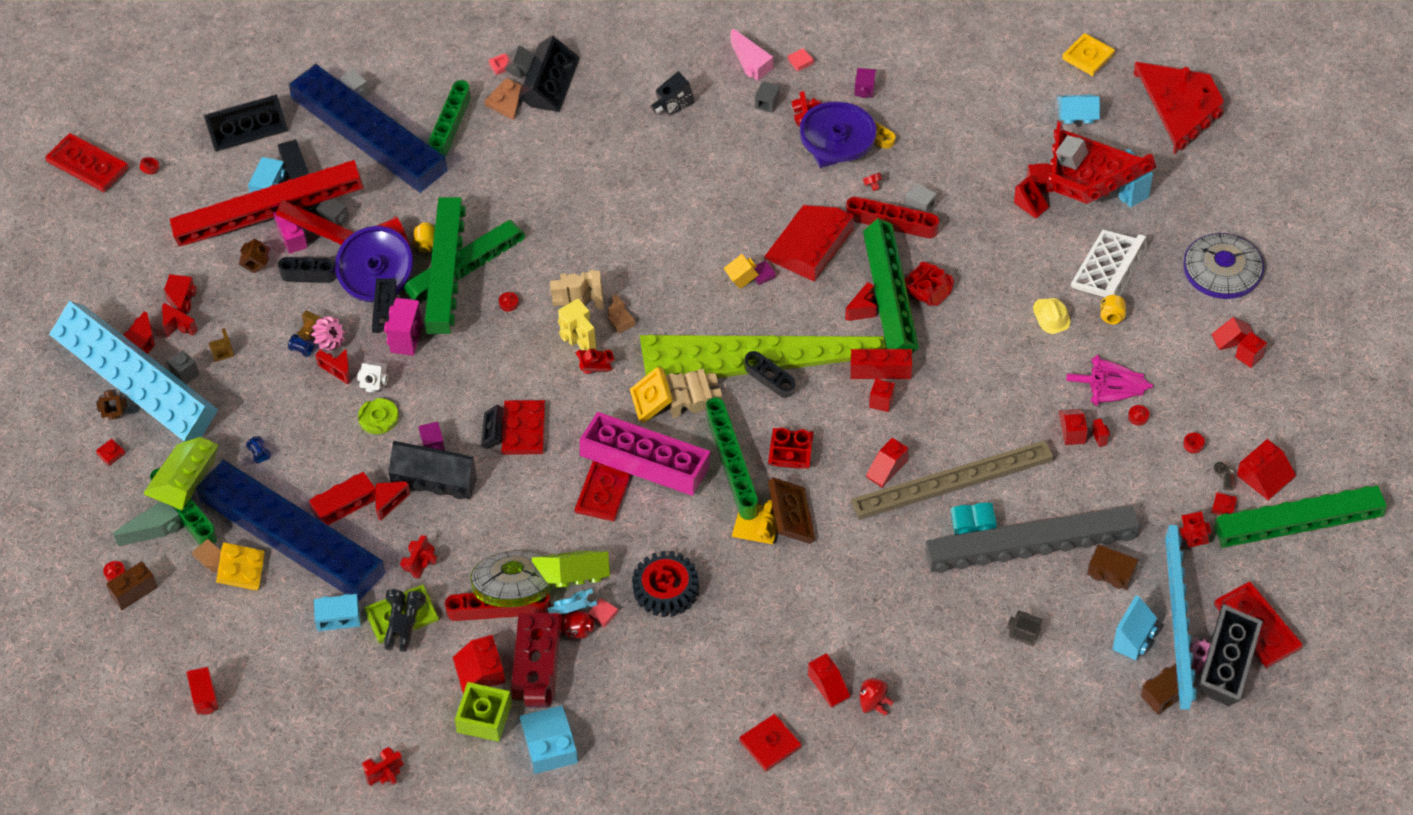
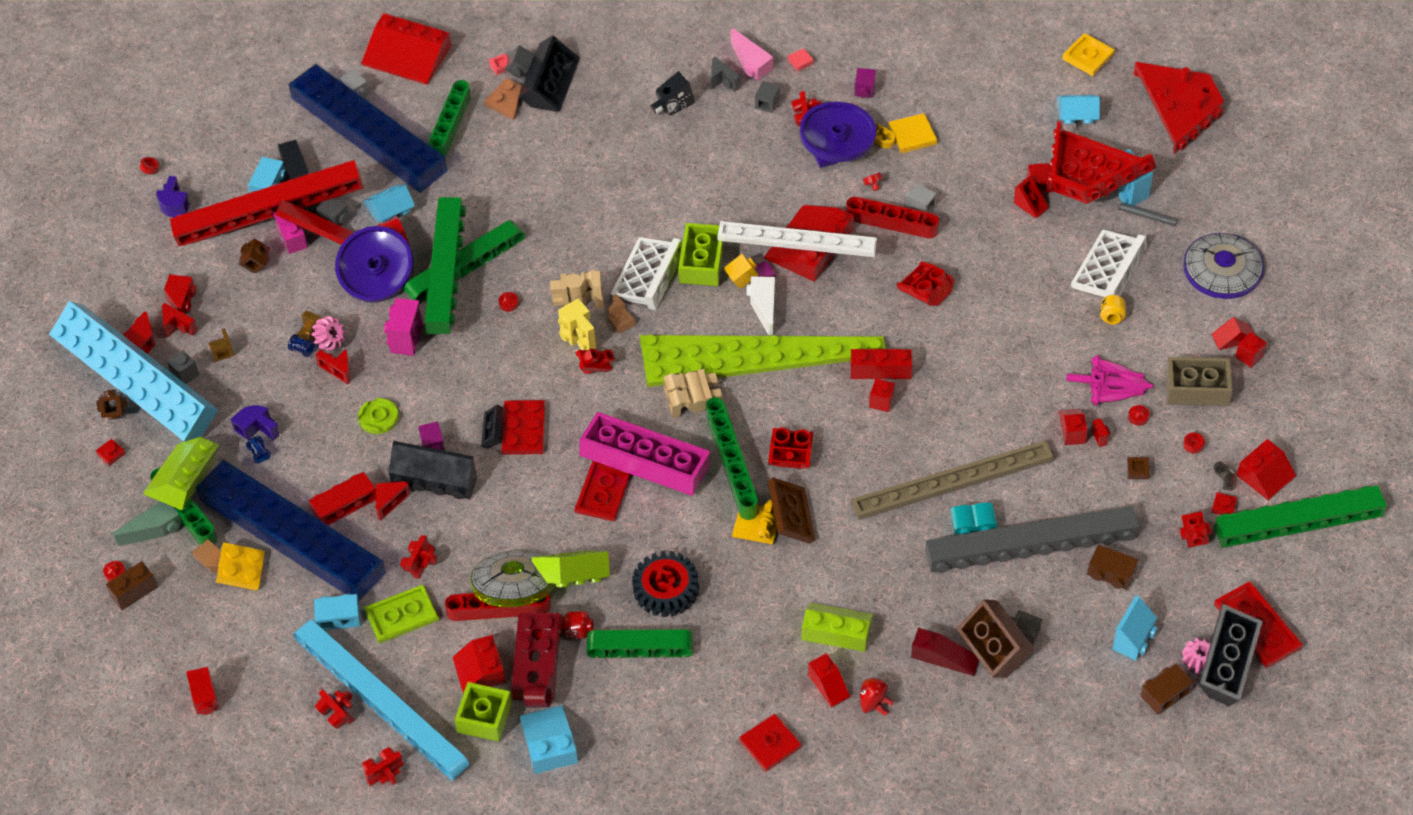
red plate [45,133,129,193] -> none
black slope [203,94,288,152] -> none
black beam [278,257,337,283] -> none
white brick [357,361,388,393] -> none
black plate [372,278,397,333] -> none
black piece [384,589,426,652] -> none
yellow head [412,222,435,253] -> none
medium azure plate [547,589,597,614] -> none
coral tile [588,598,618,627] -> none
yellow plate [630,367,673,423] -> none
black beam [744,351,795,398] -> none
red slope [845,282,877,321] -> none
green brick [863,218,919,354] -> none
red slope [866,437,909,488] -> none
light yellow piece [1033,298,1070,334] -> none
light grey brick [1056,136,1088,170] -> none
medium azure plate [1165,525,1196,710] -> none
none -> dark purple brick [156,176,190,217]
none -> dark purple brick [230,405,280,440]
none -> medium azure beam [293,619,470,781]
none -> red hips [314,689,355,729]
none -> red slope [361,13,452,85]
none -> medium azure slope [362,185,415,222]
none -> green beam [586,629,693,658]
none -> white fence [610,237,682,311]
none -> lime brick [678,223,725,286]
none -> dark grey slope [711,57,741,92]
none -> white tile [718,221,877,257]
none -> white slope [747,276,775,336]
none -> lime slope [801,602,874,652]
none -> yellow tile [888,113,937,153]
none -> dark red slope [911,627,979,676]
none -> reddish brown brick [956,599,1034,678]
none -> dark grey bar [1119,203,1177,226]
none -> reddish brown plate [1127,457,1150,479]
none -> dark tan brick [1165,357,1232,406]

